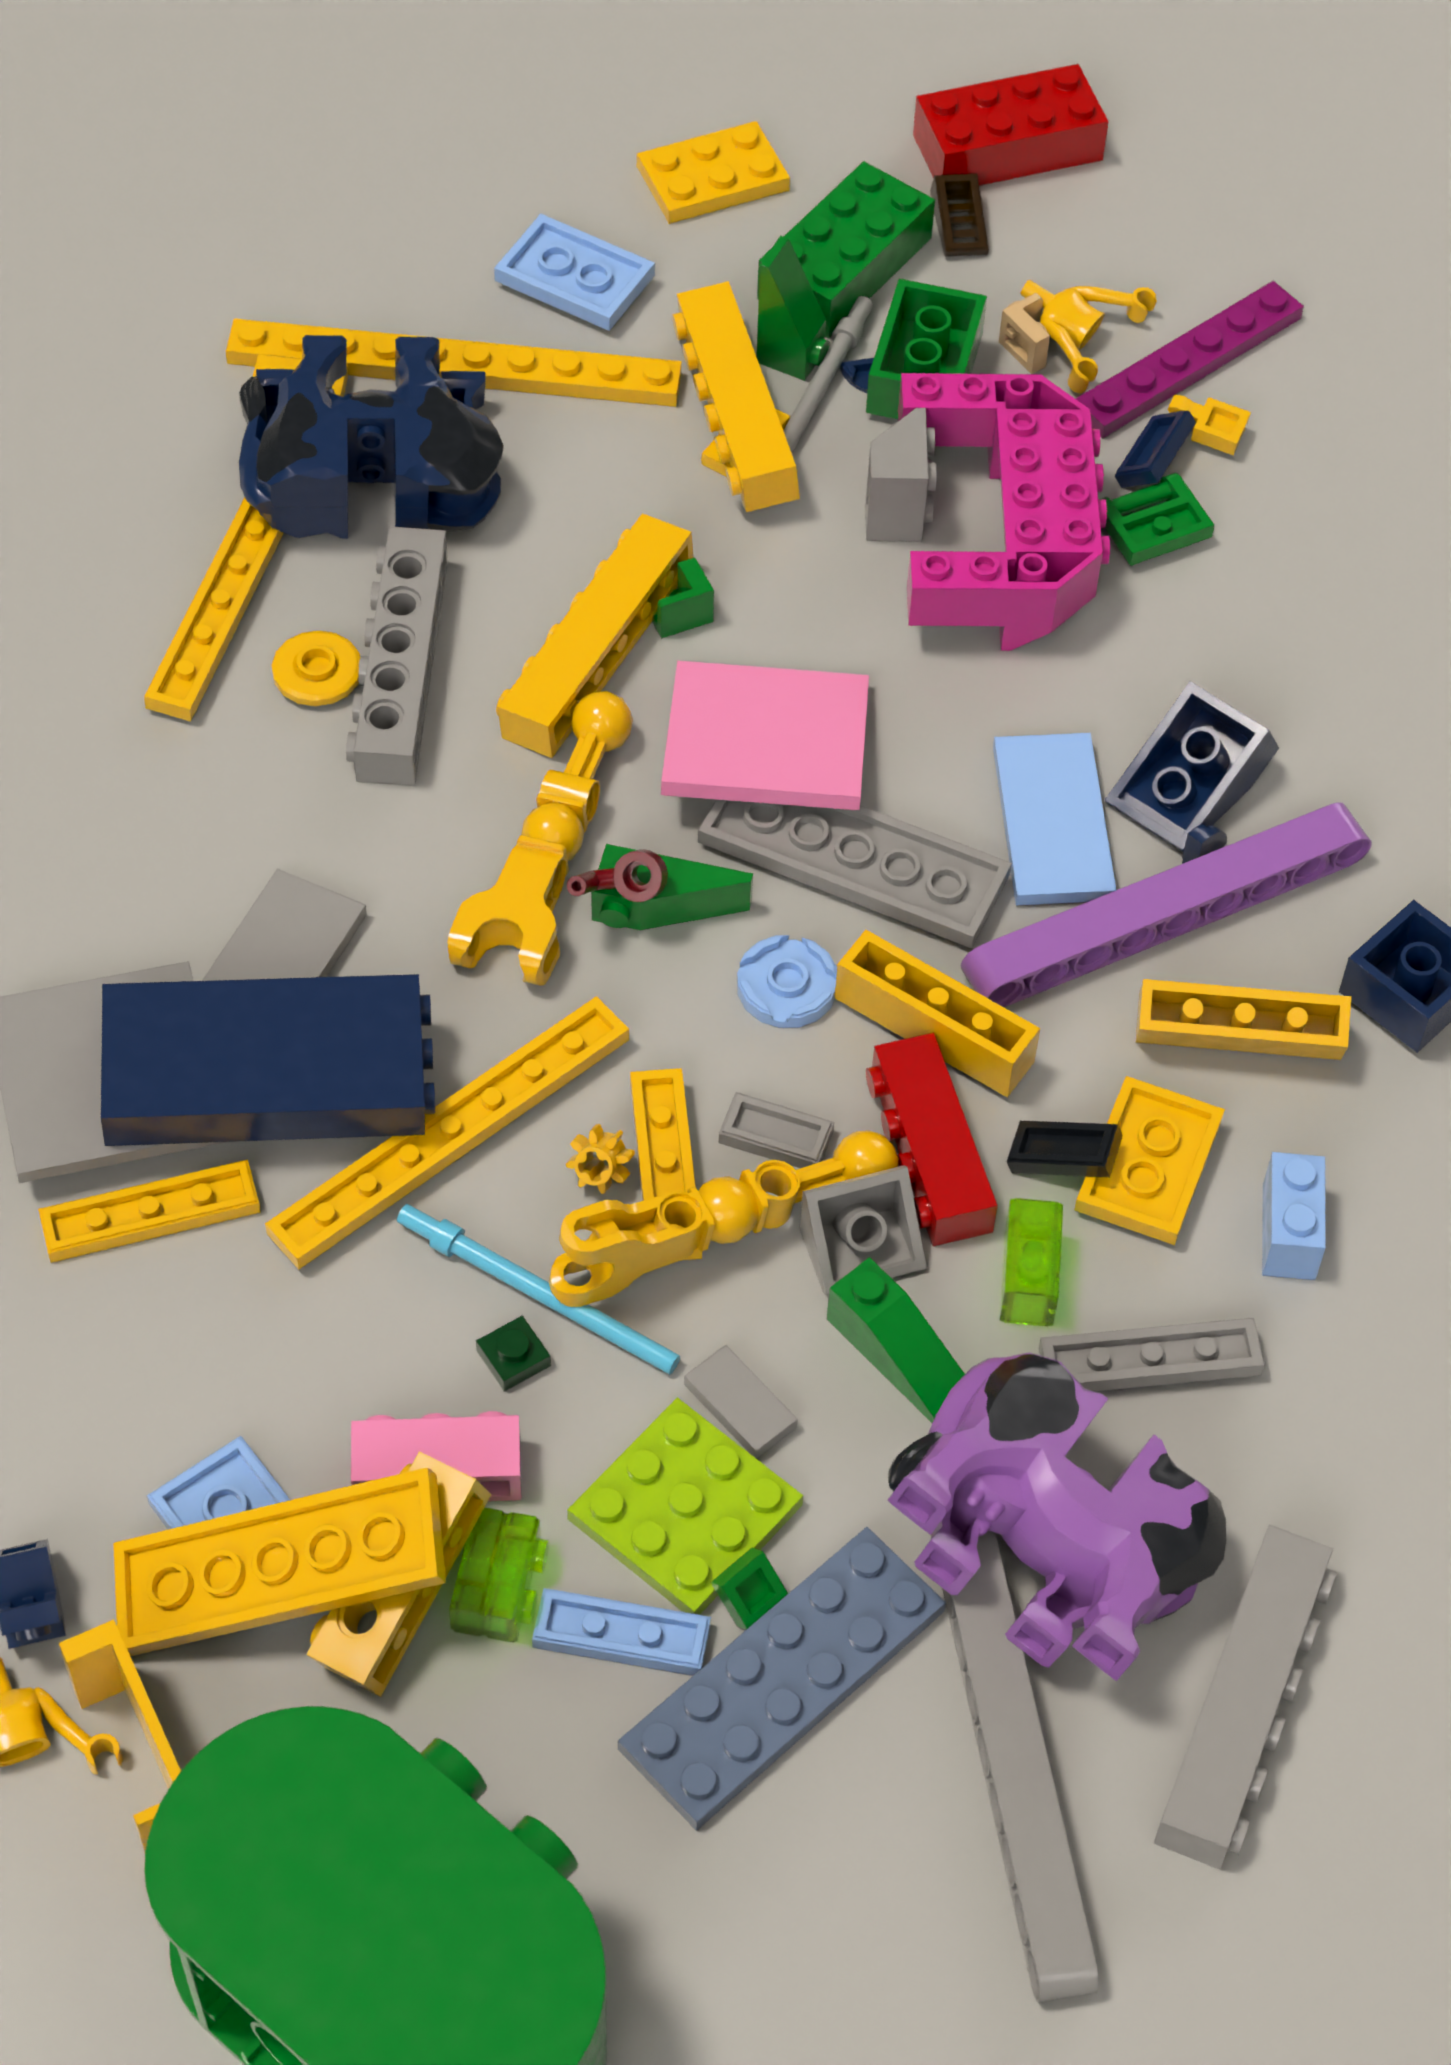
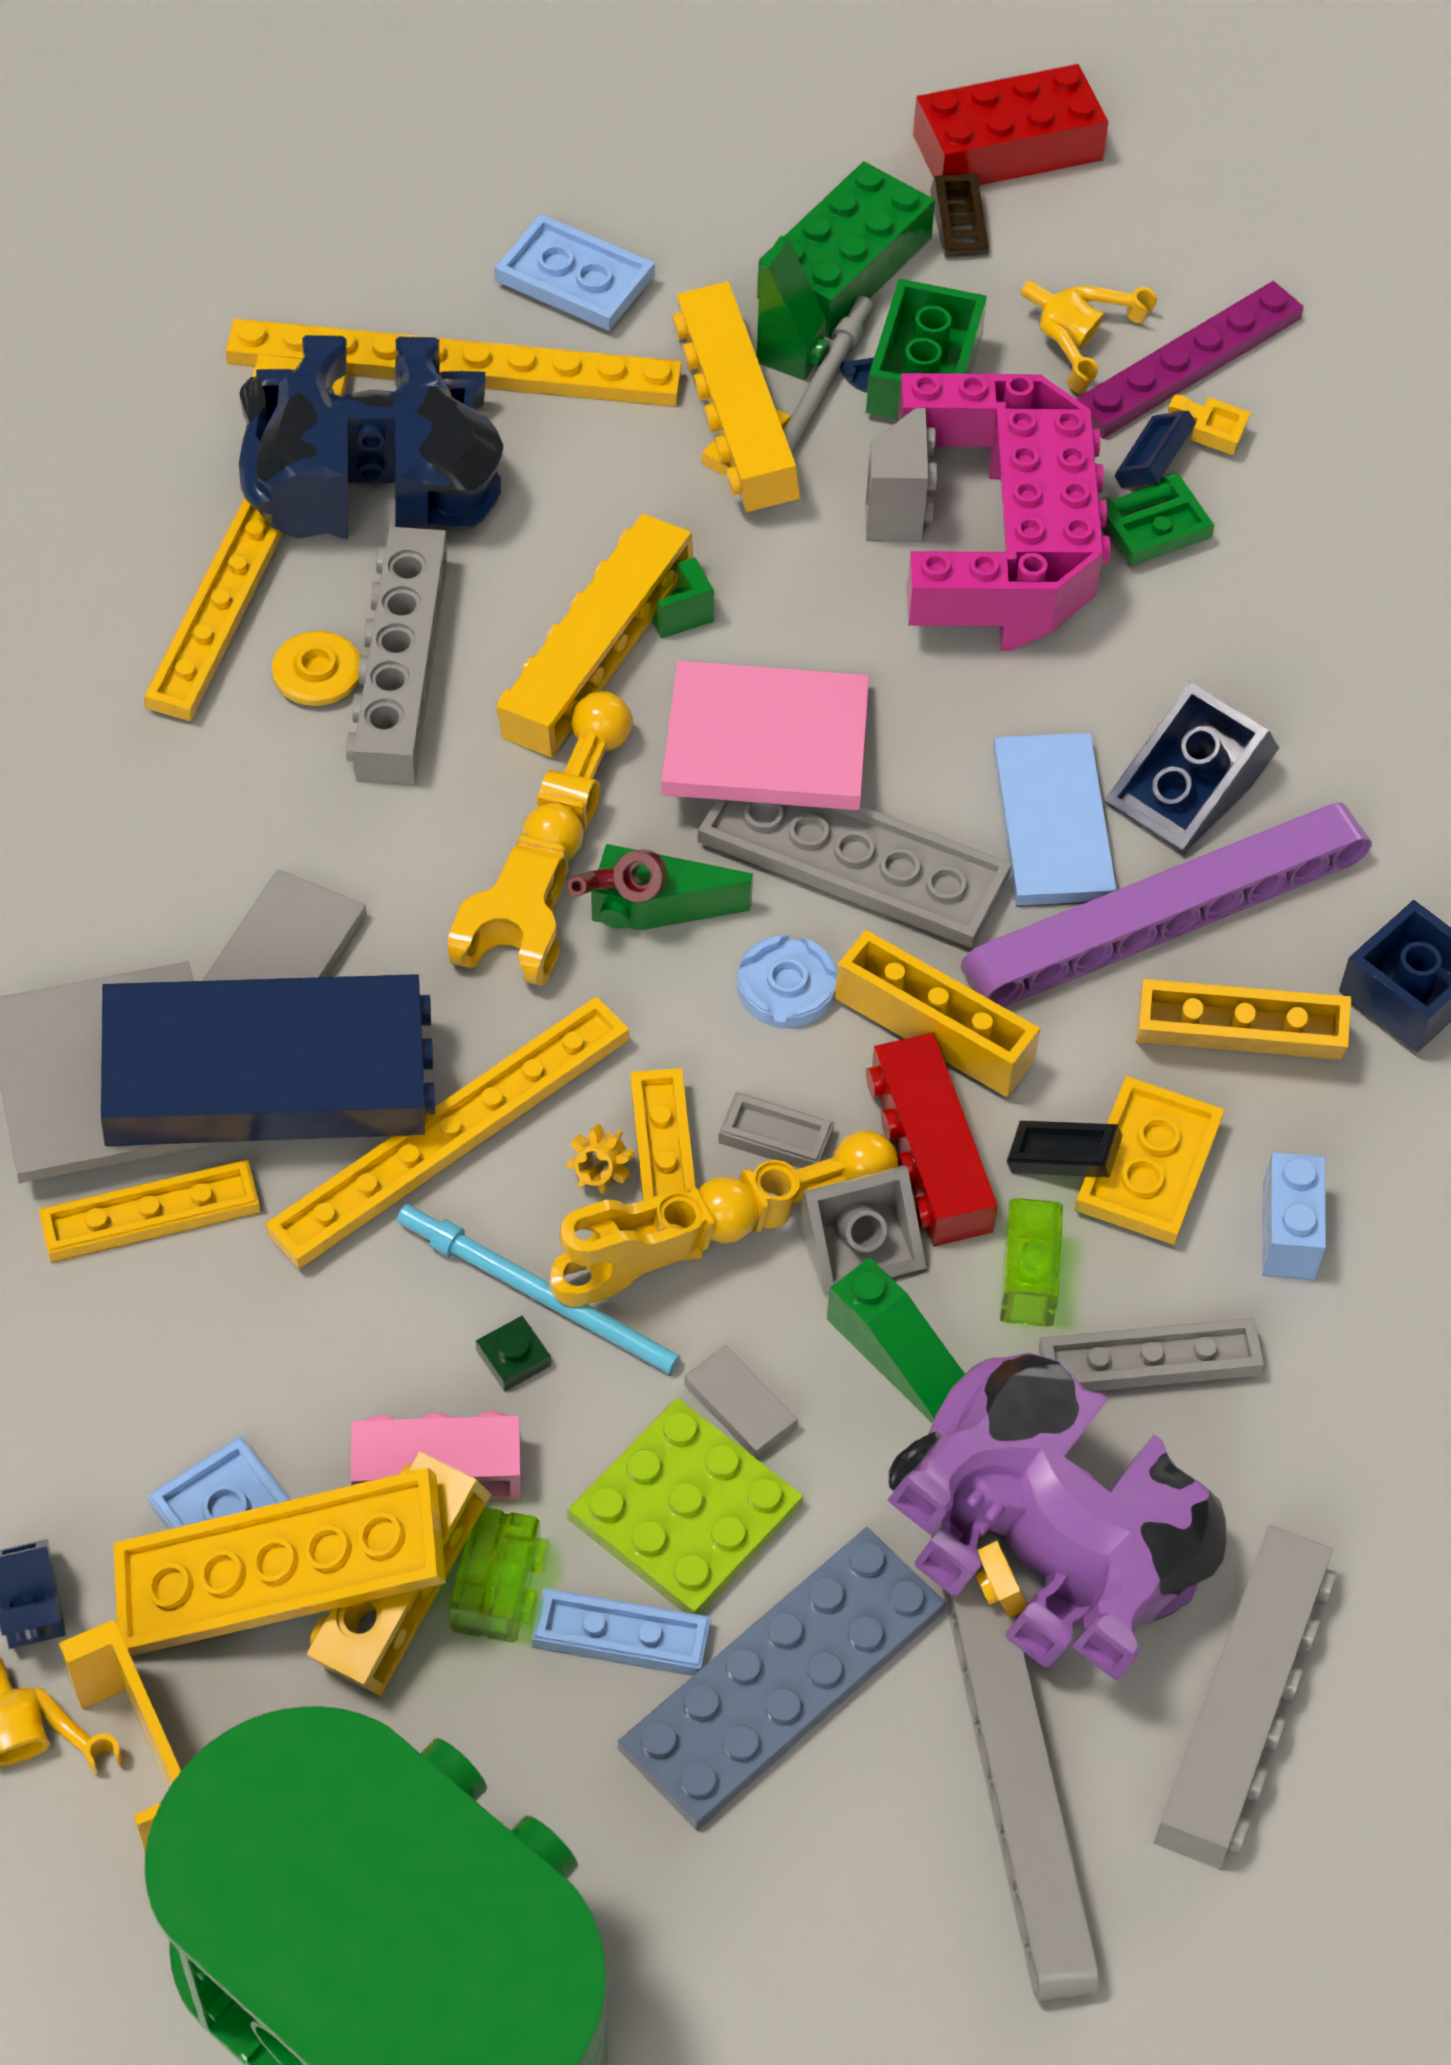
yellow plate [636,121,790,224] -> none
green plate [711,1548,788,1630] -> none
tan bracket [999,293,1050,374] -> none
dark blue tile [1182,824,1227,864] -> none
none -> yellow plate [975,1541,1028,1618]

